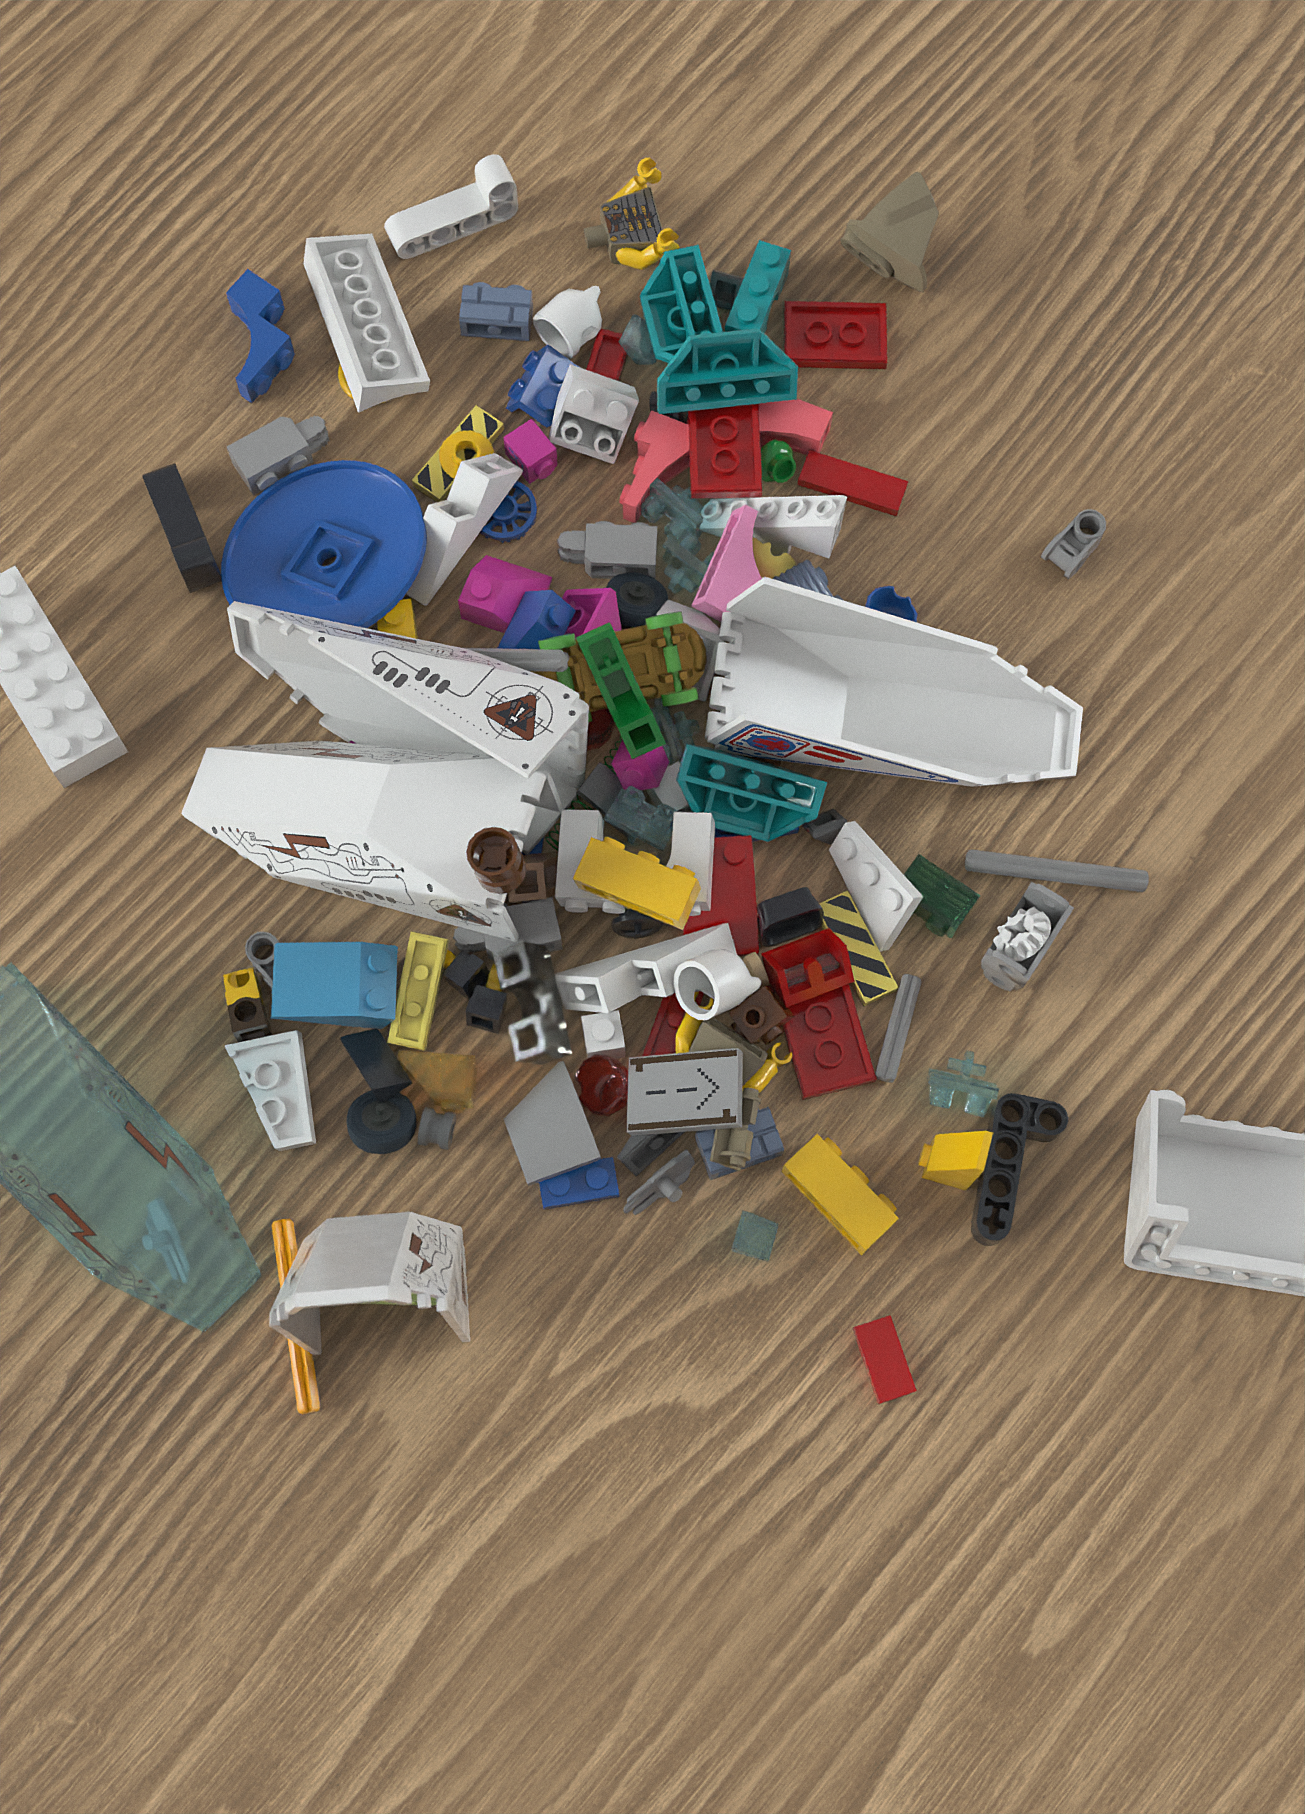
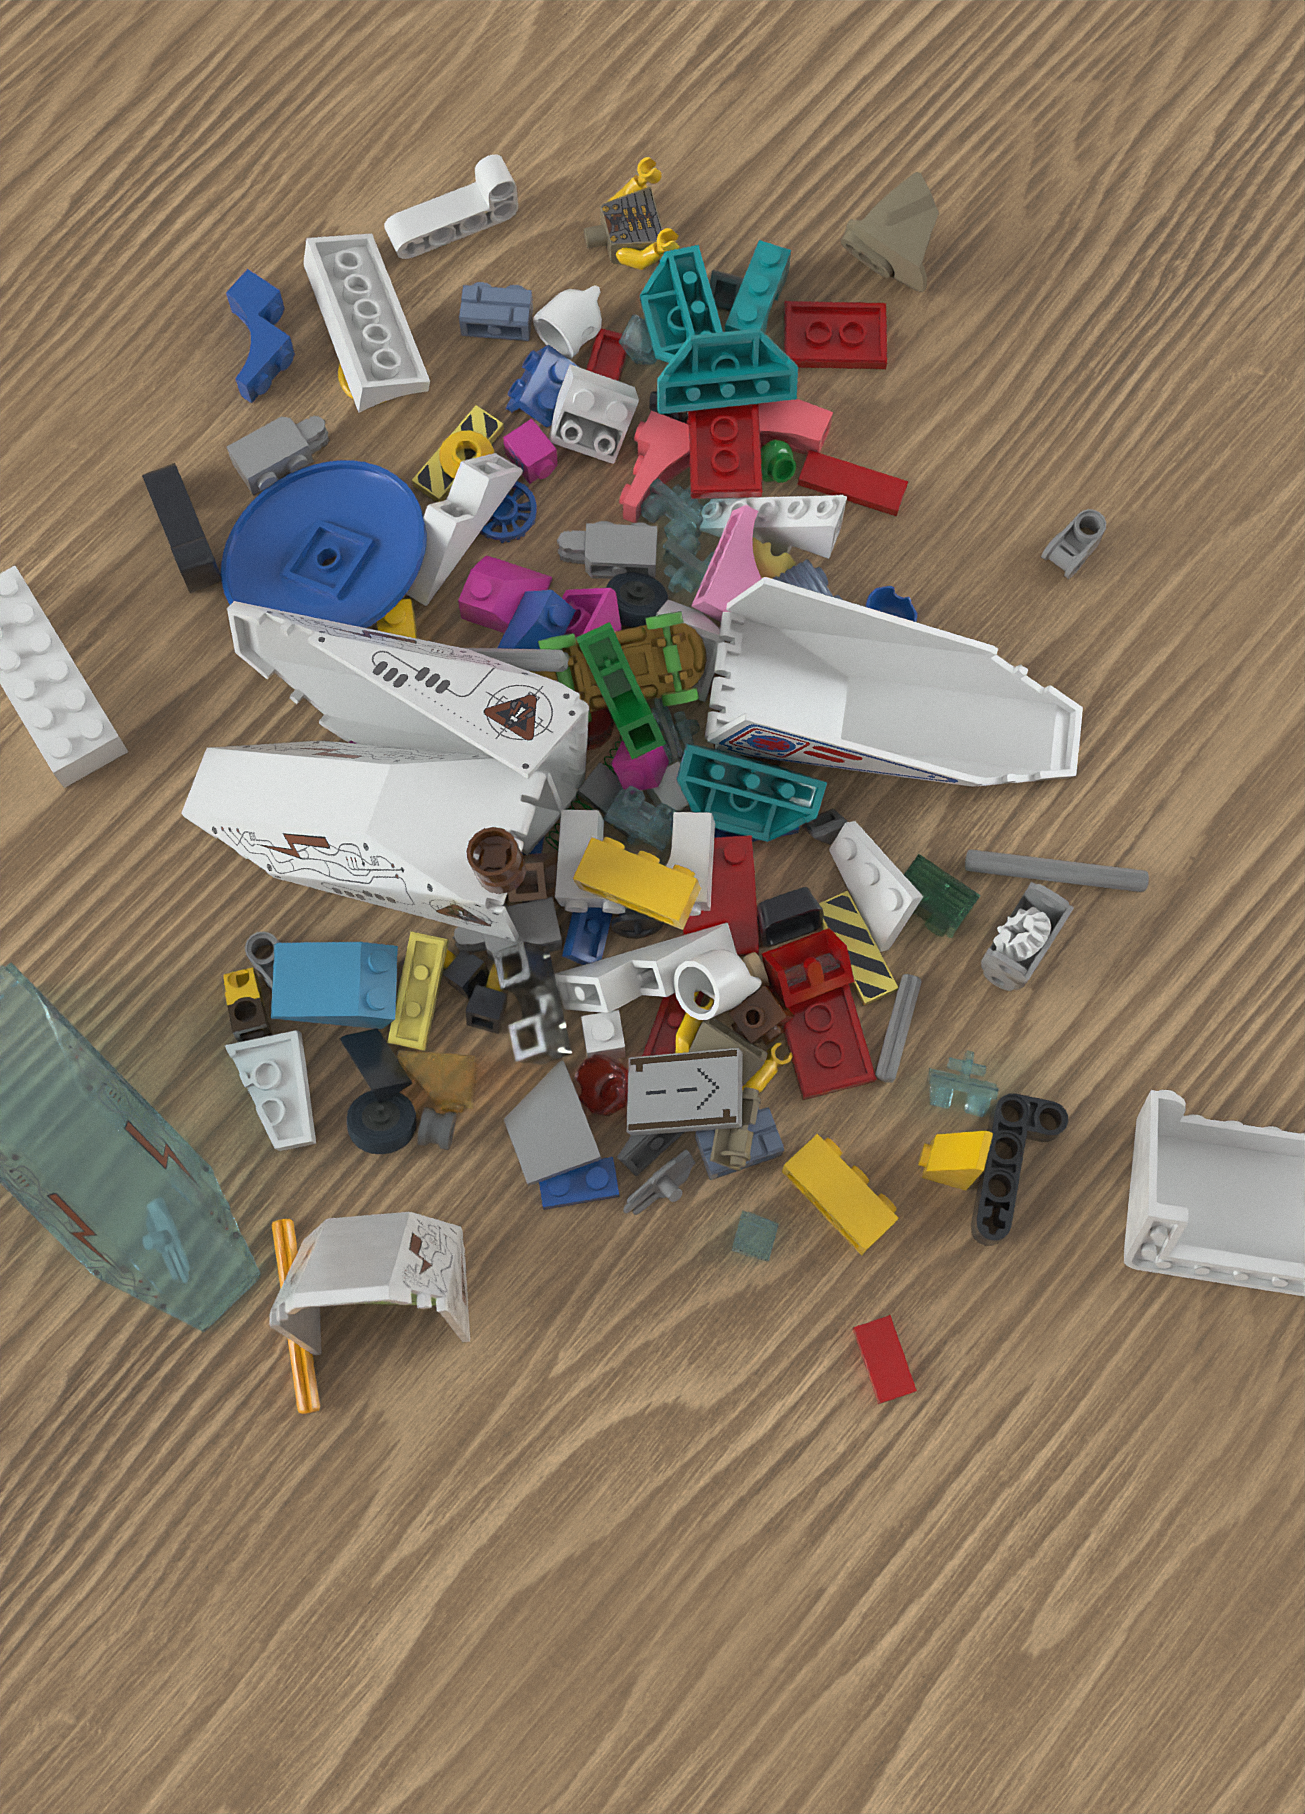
none -> blue plate [562,907,612,965]

